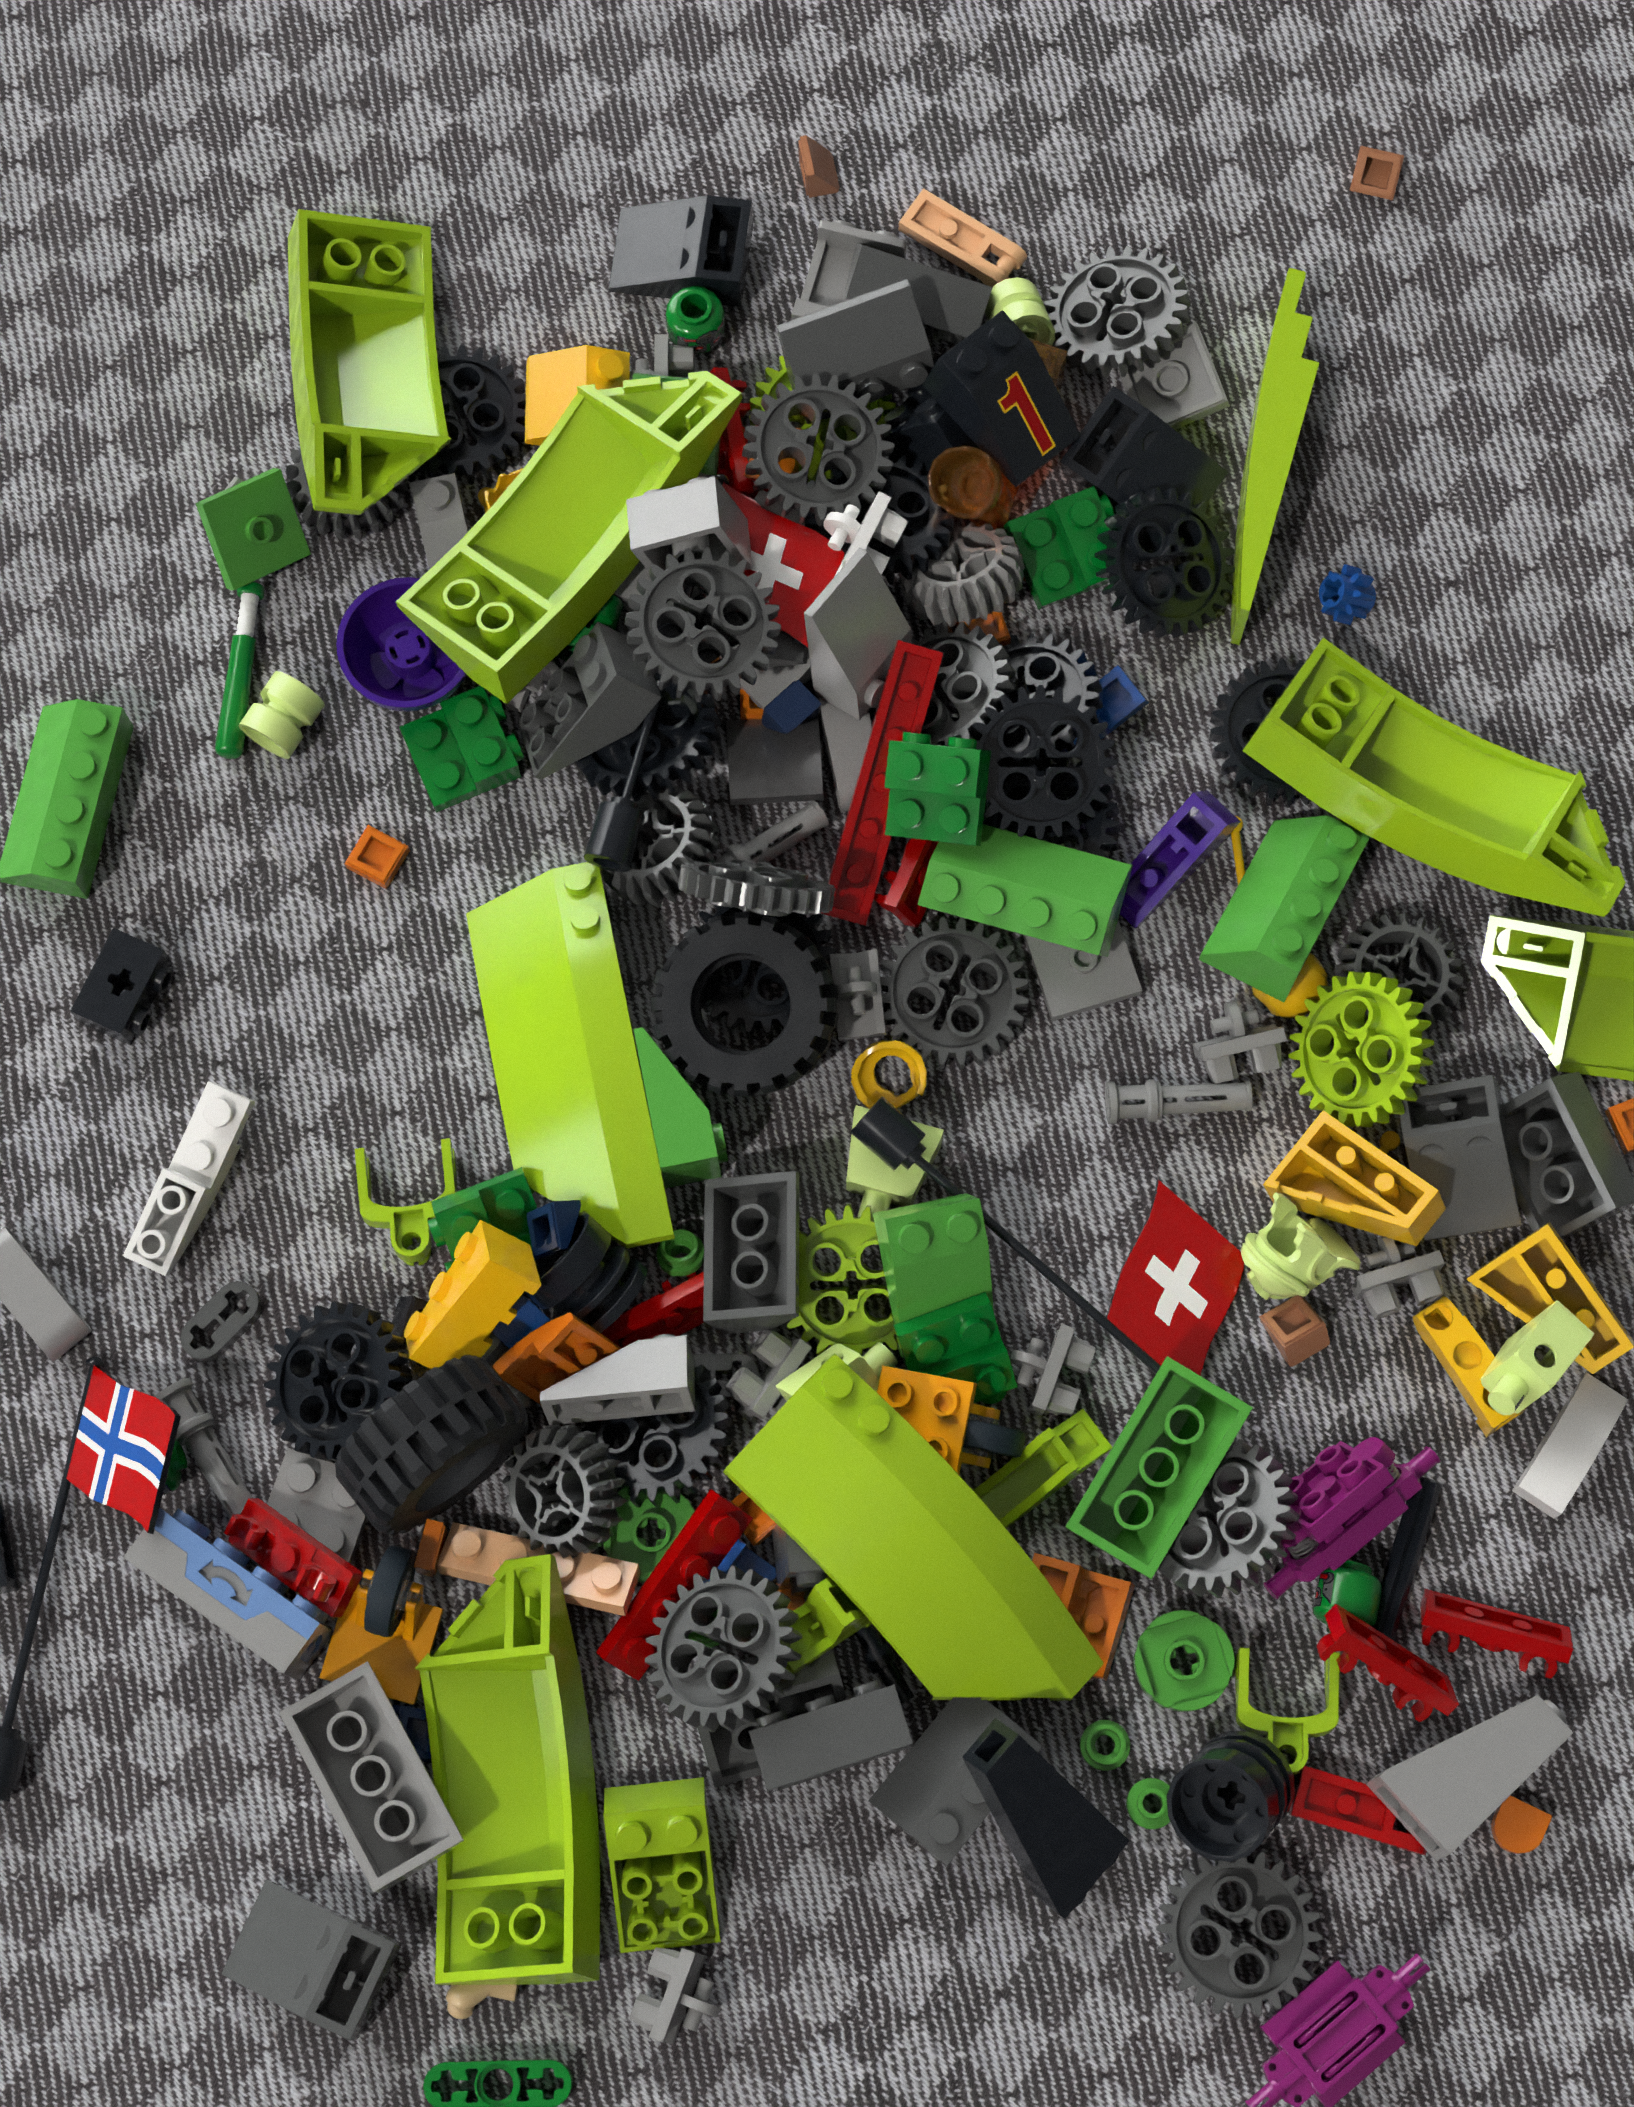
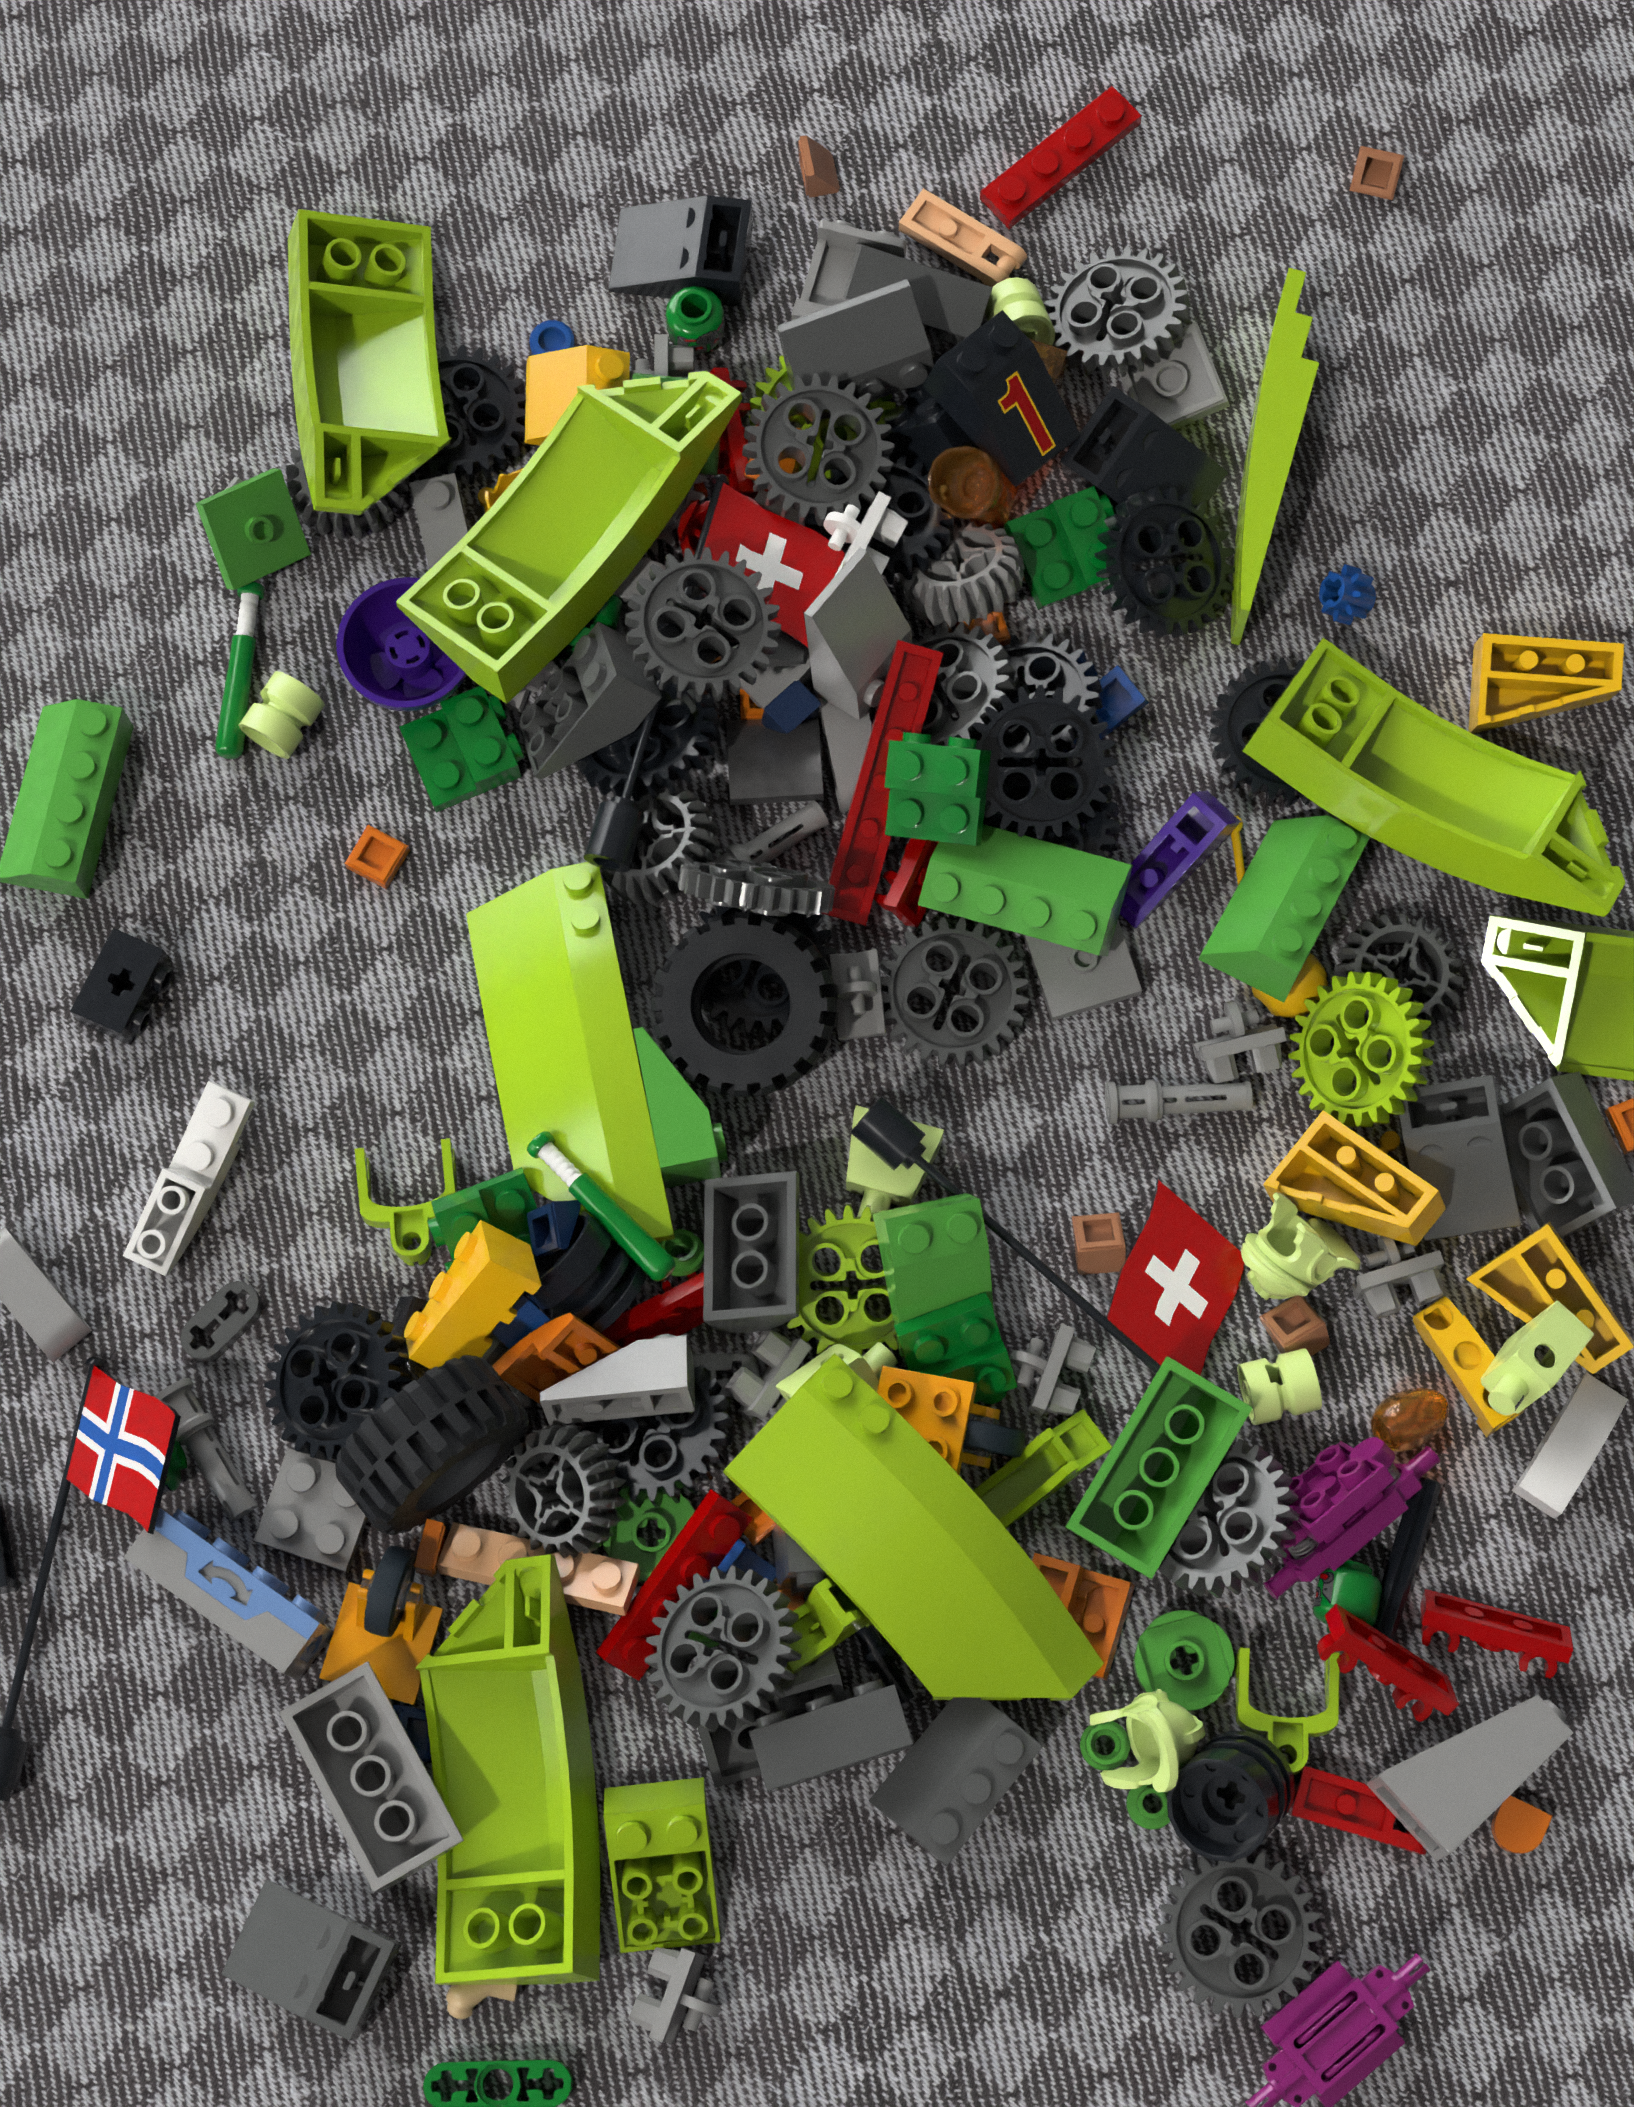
red plate [224,1498,364,1618] -> none
brick [626,476,752,571] -> none
yellow piece [851,1040,927,1109] -> none
black slope [962,1718,1130,1919] -> none
none -> green piece [527,1131,676,1281]
none -> blue tile [529,320,575,355]
none -> red plate [980,86,1142,229]
none -> nougat slope [1072,1212,1126,1275]
none -> yellowish green helmet [1090,1689,1206,1792]
none -> yellowish green wheel [1237,1348,1322,1425]
none -> clear orange animal [1371,1388,1449,1452]
none -> yellow wedge [1468,633,1624,734]

